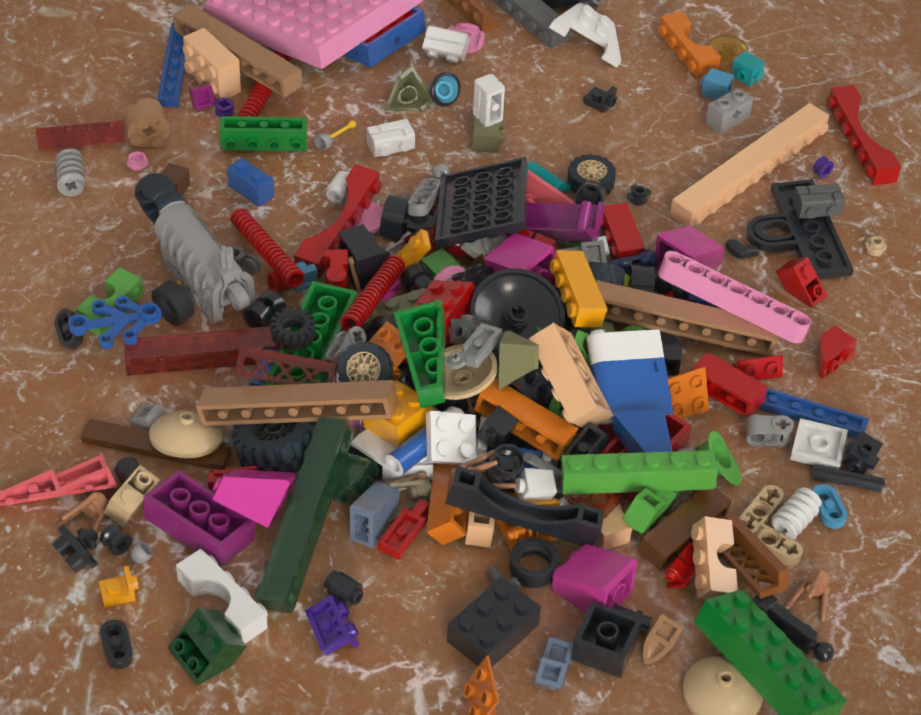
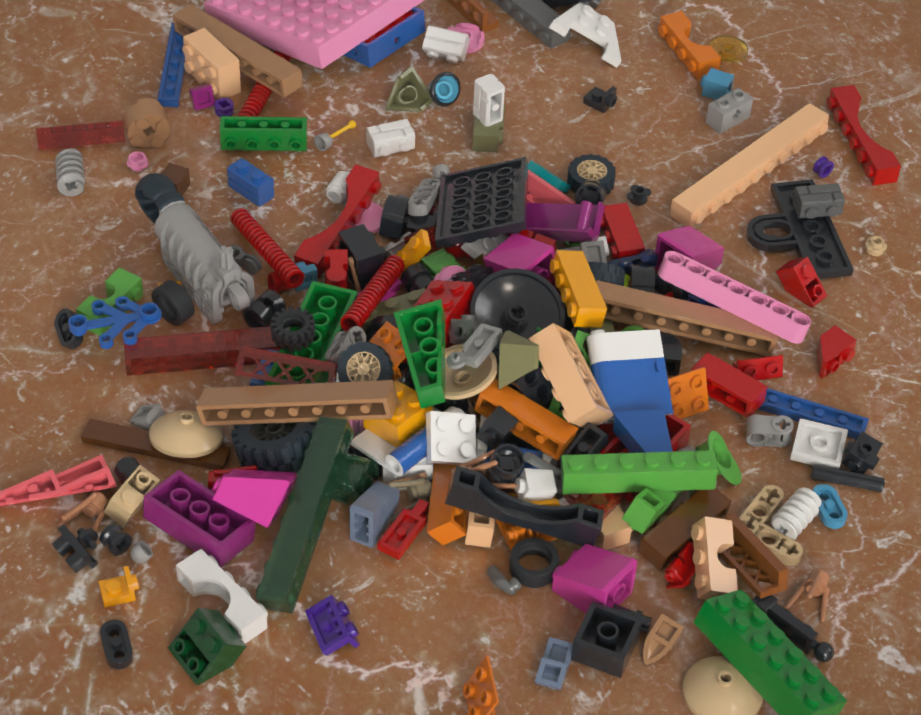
black brick [324,570,364,607] -> none
black brick [447,577,541,668] -> none
black arm [725,239,758,259] -> none
teal brick [731,51,765,87] -> none

